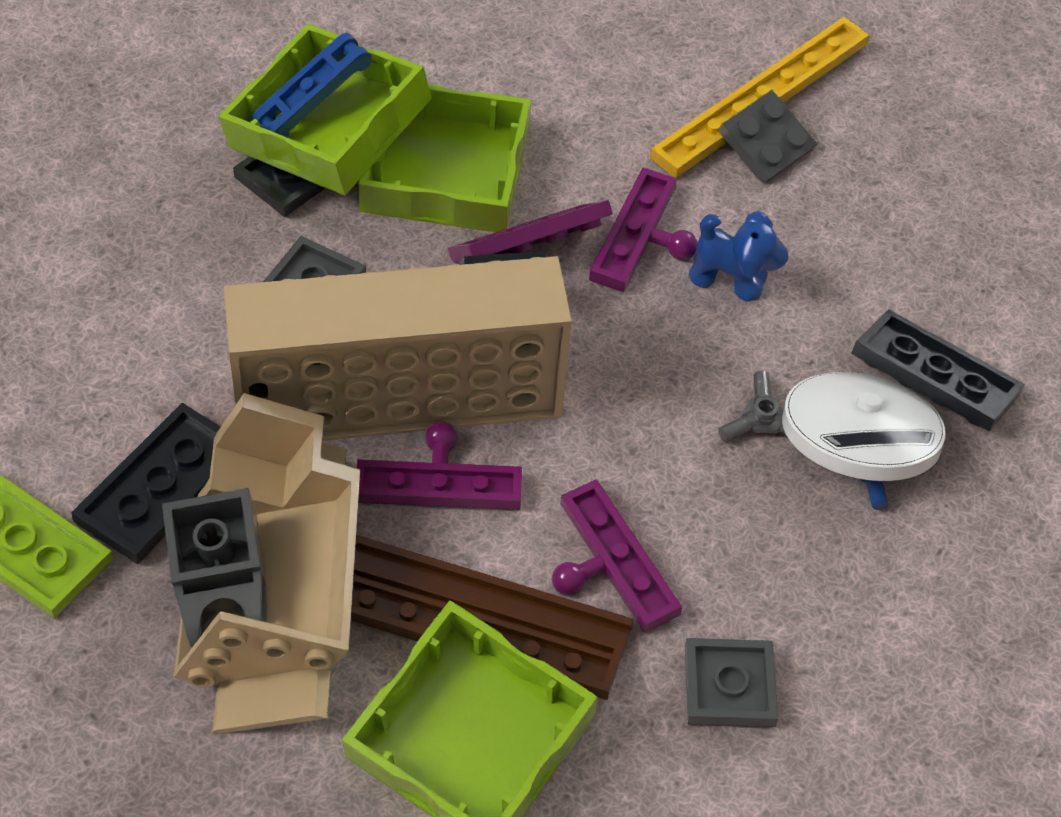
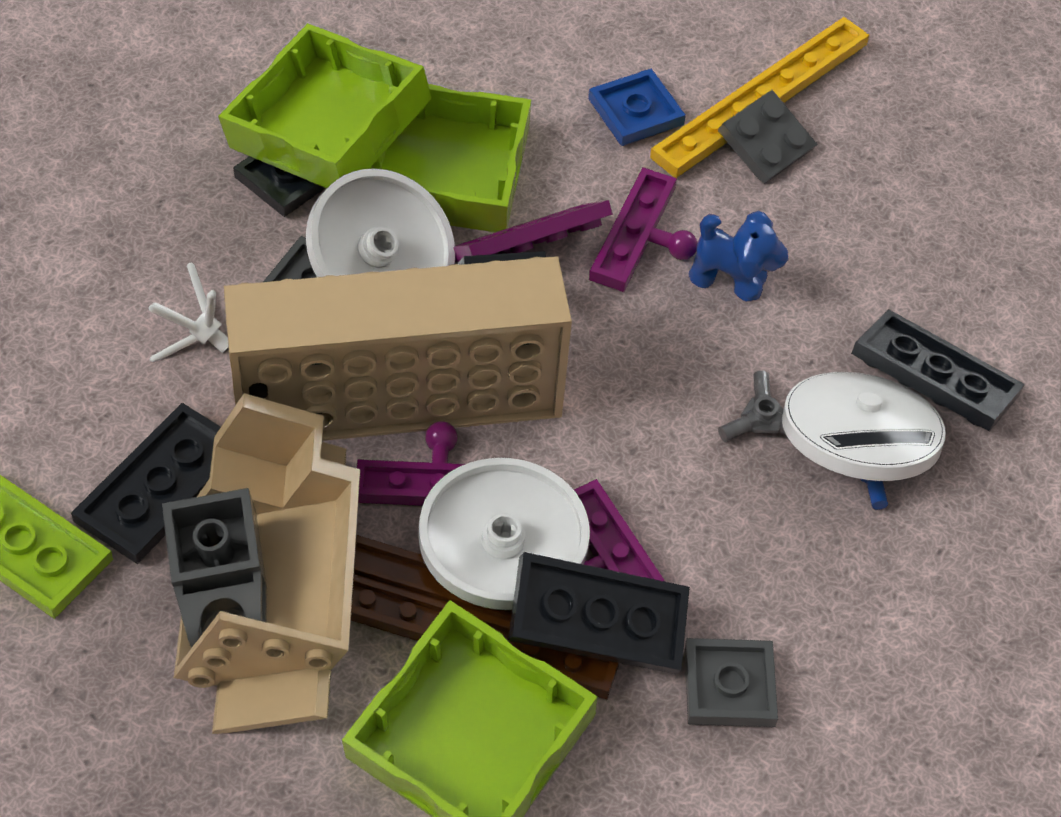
blue plate [251,33,372,138] -> none
none -> white plant [149,262,229,362]
none -> white dish [306,169,455,277]
none -> white dish [418,458,590,610]
none -> black plate [508,552,690,674]
none -> blue plate [588,68,686,146]

